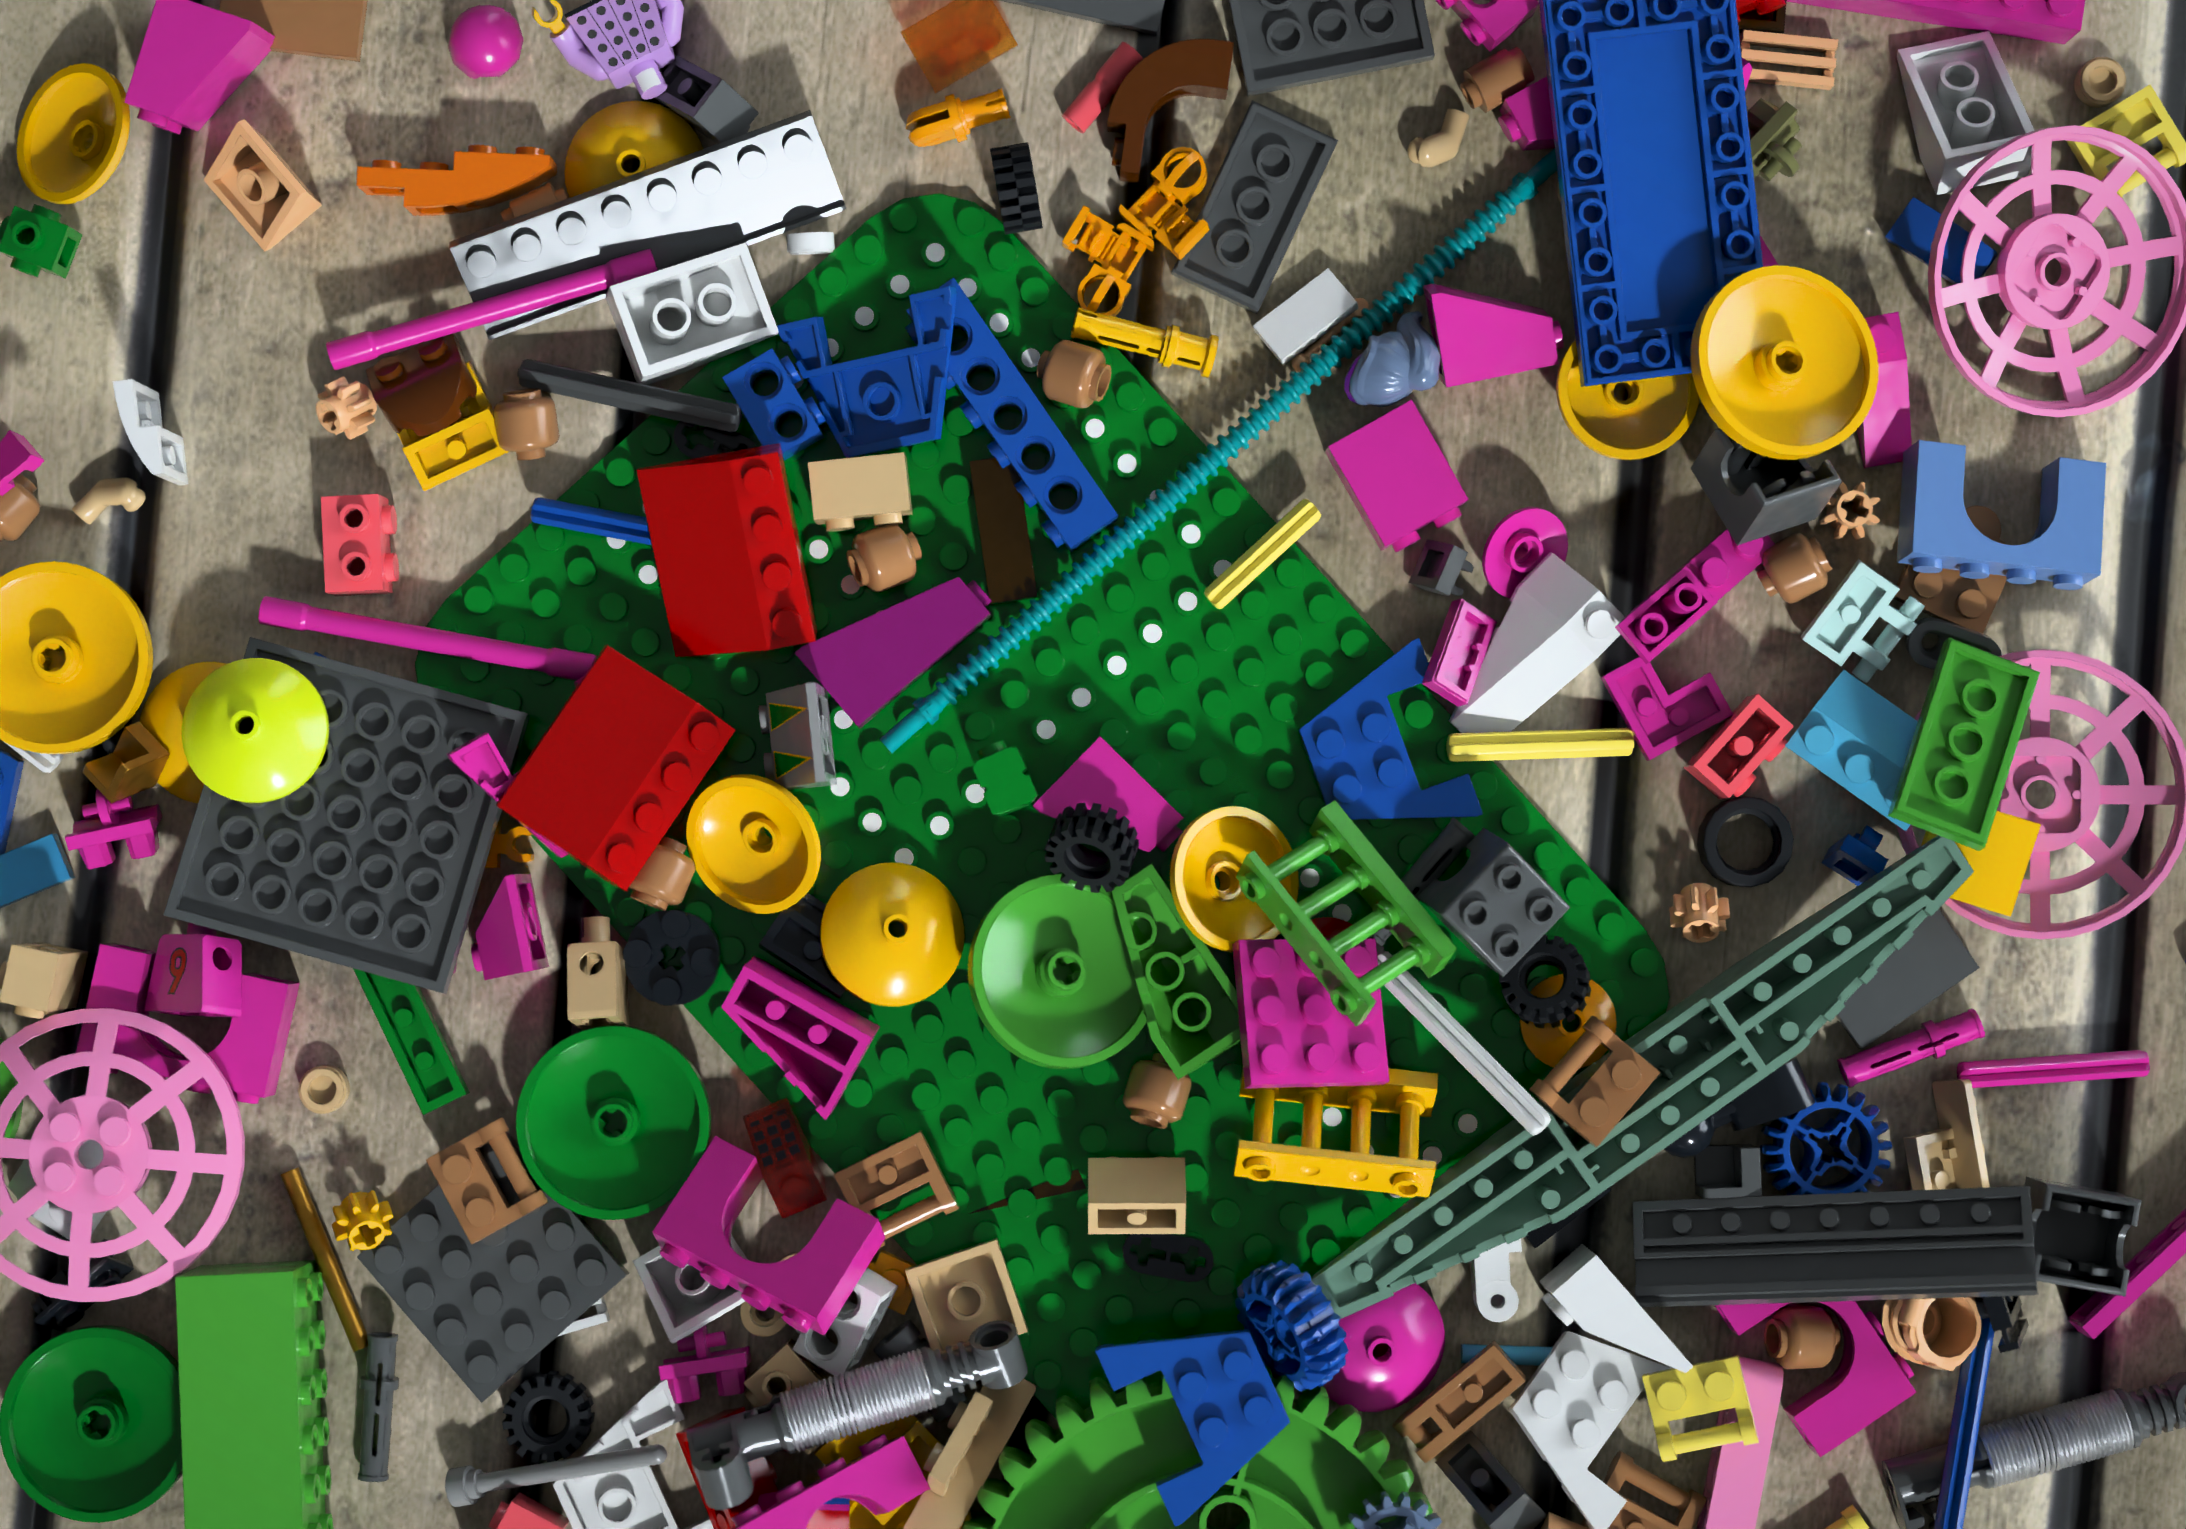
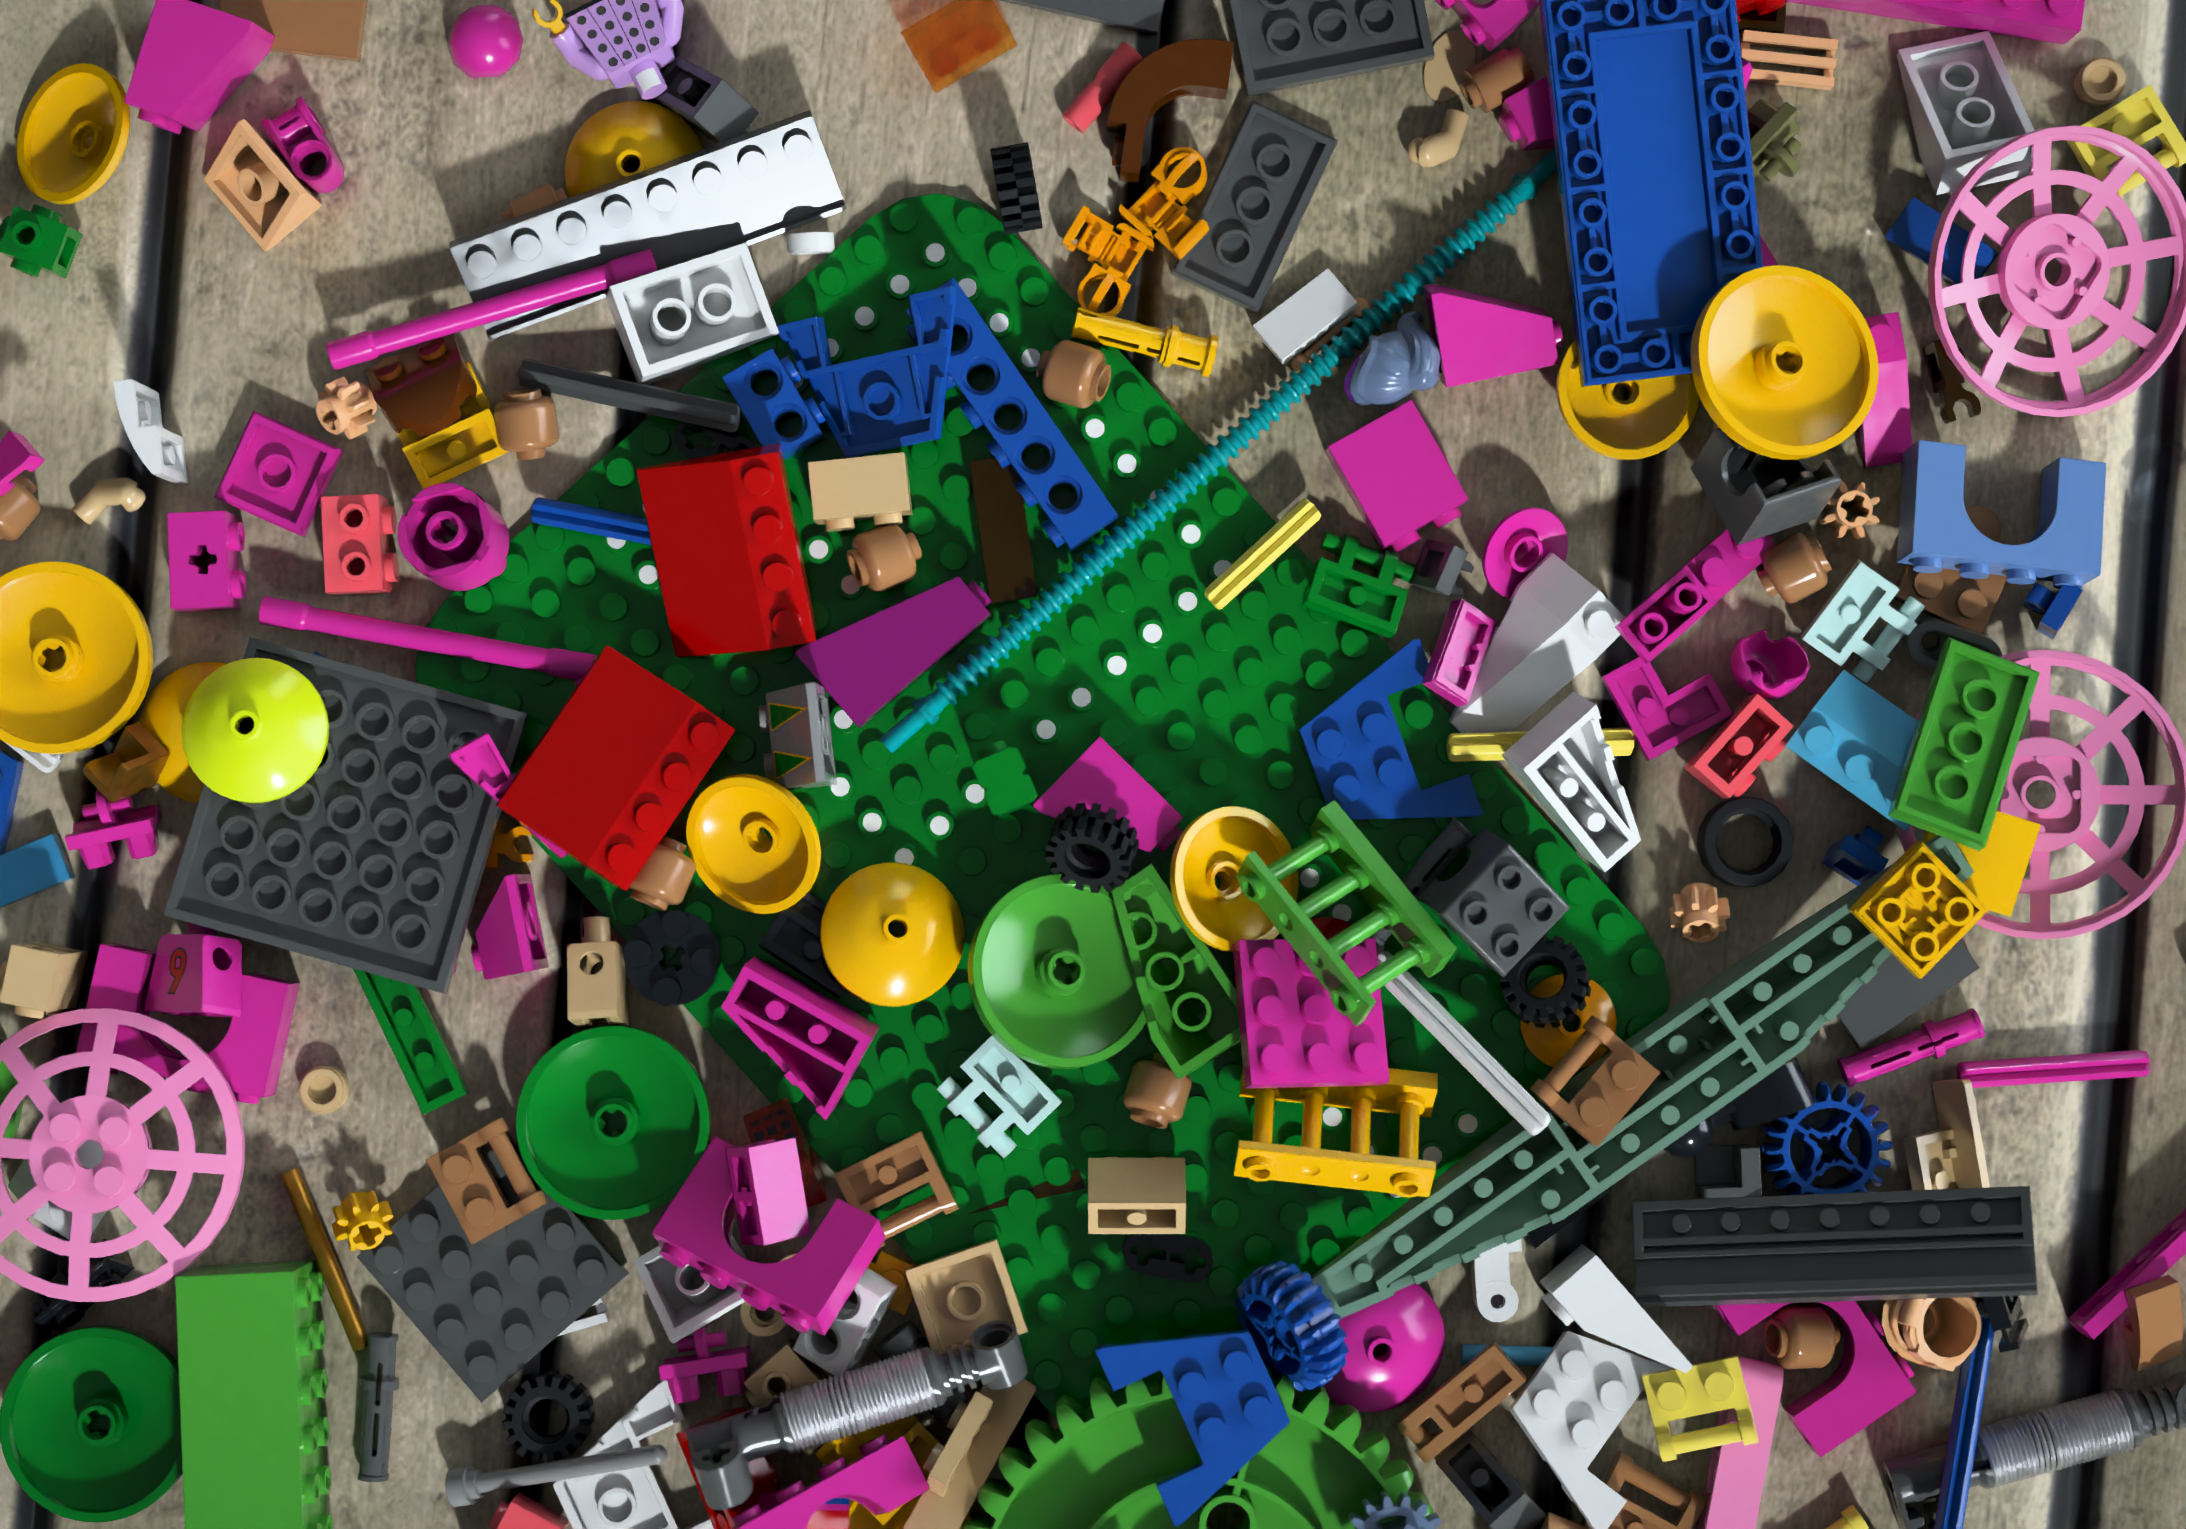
orange slope [356,145,557,216] -> none
light orange arm [905,88,1011,147] -> none
dark grey piece [2024,1177,2142,1297] -> none
none -> dark pink brick [167,510,247,613]
none -> dark pink plate [214,410,344,538]
none -> dark pink piece [261,96,344,193]
none -> dark pink brick [398,483,509,591]
none -> hinge [726,1138,811,1245]
none -> light aqua plate [936,1035,1062,1159]
none -> green plate [1302,531,1415,639]
none -> tan sticker [1424,30,1475,102]
none -> white wedge [1502,691,1641,872]
none -> dark pink hair [1730,630,1810,700]
none -> yellow tile [1849,840,1988,980]
none -> dark brown plate [1922,339,1981,424]
none -> blue tile [2023,583,2083,639]
none -> medium nougat slope [2124,1275,2184,1372]

